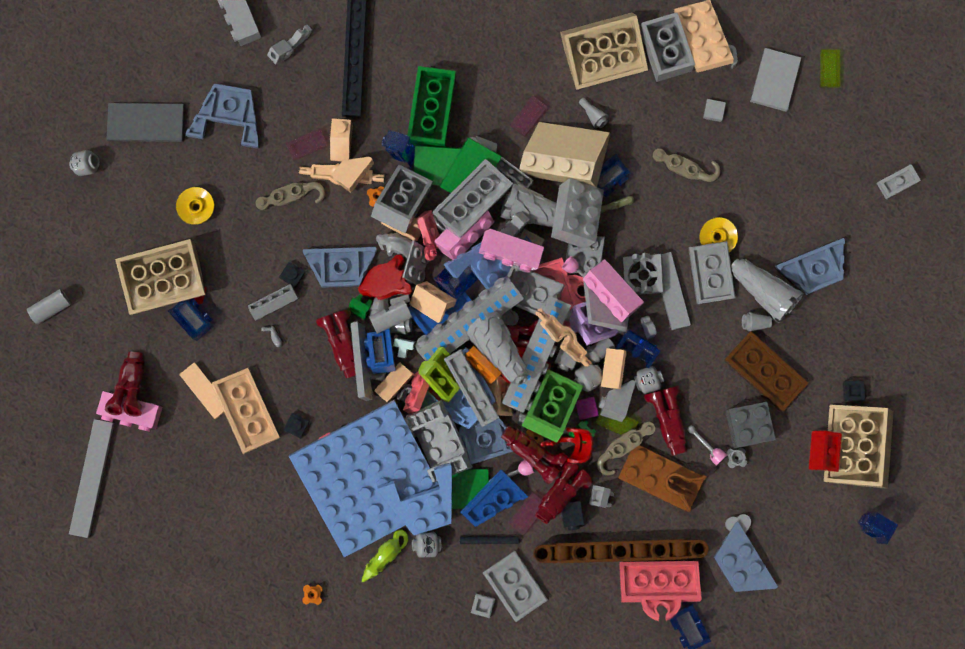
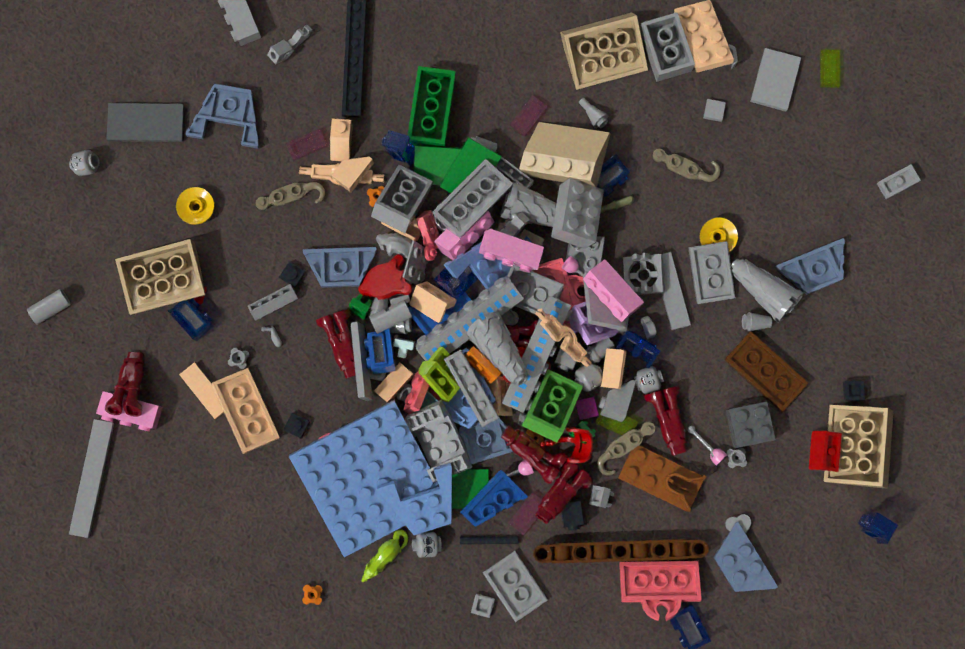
none -> light grey plate [228,348,249,369]

